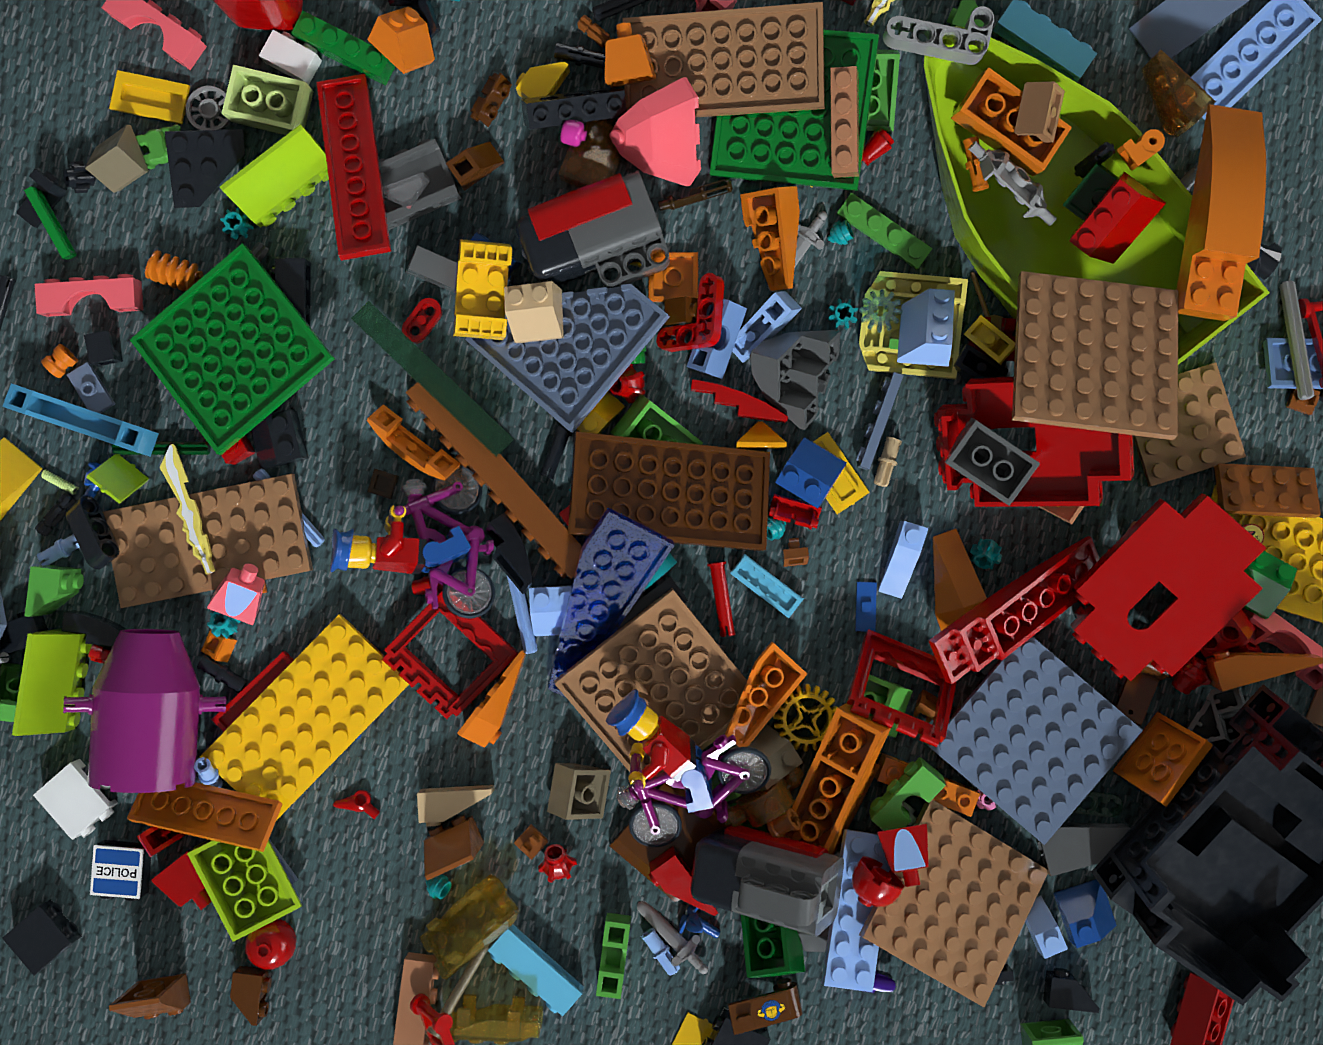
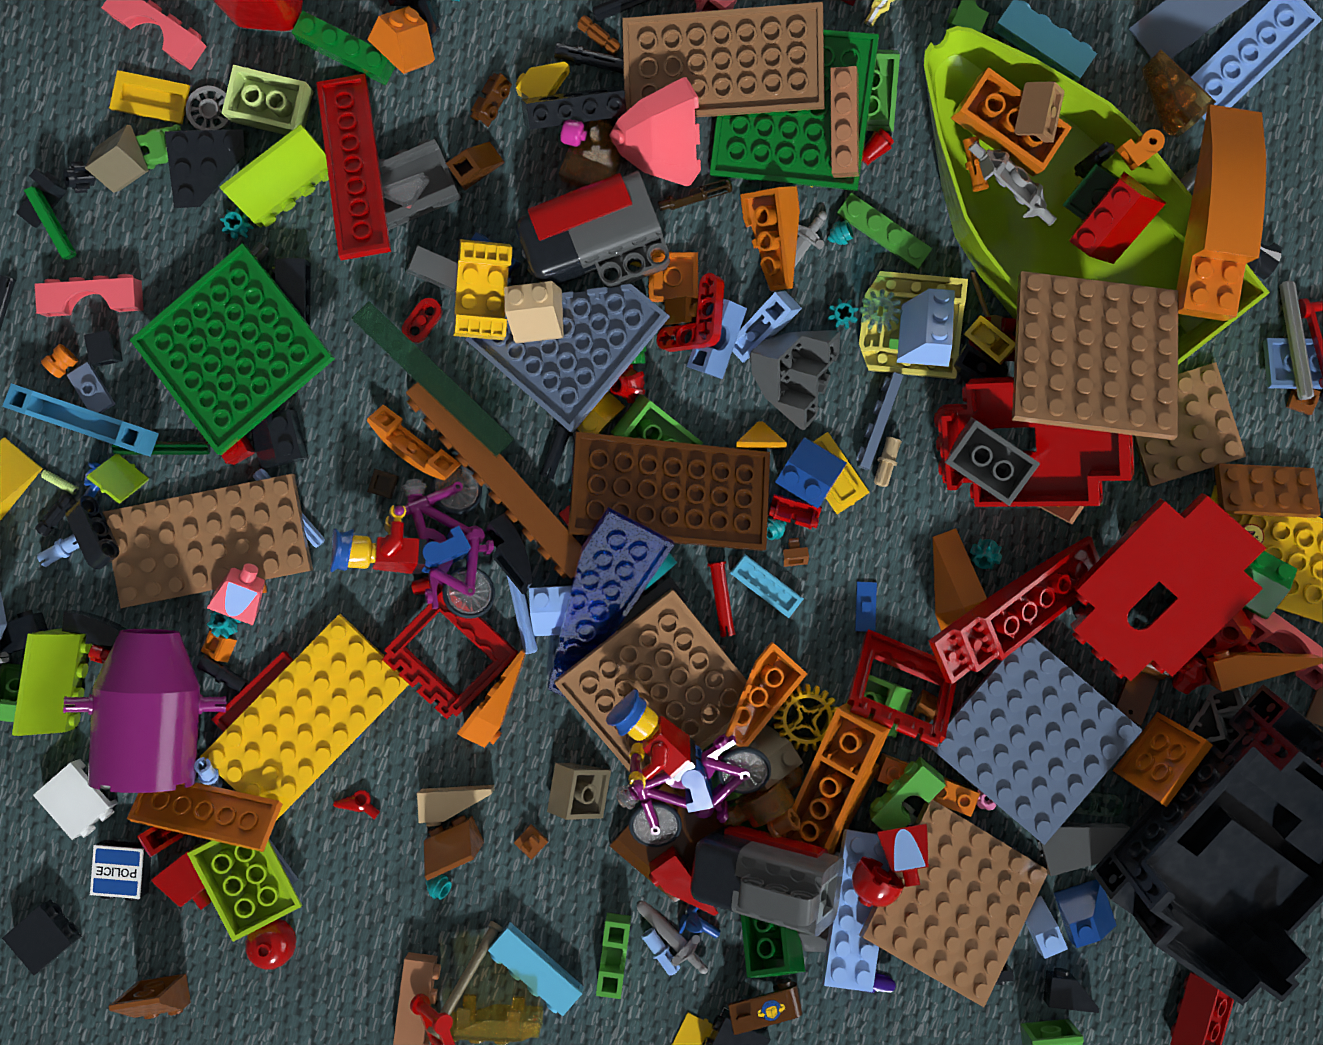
bright green slope [25,565,84,617] -> none
orange piece [145,250,204,292] -> none
light yellow sword [160,444,215,574] -> none
reddish brown slope [230,966,272,1026] -> none
white piece [259,30,322,85] -> none
clear yellow piece [419,874,520,980] -> none
red rock [538,844,577,883] -> none
orange torso [605,23,657,88] -> none
red slope [691,379,788,423] -> none
light blue slope [878,521,928,599] -> none
light grey beam [883,6,994,65] -> none

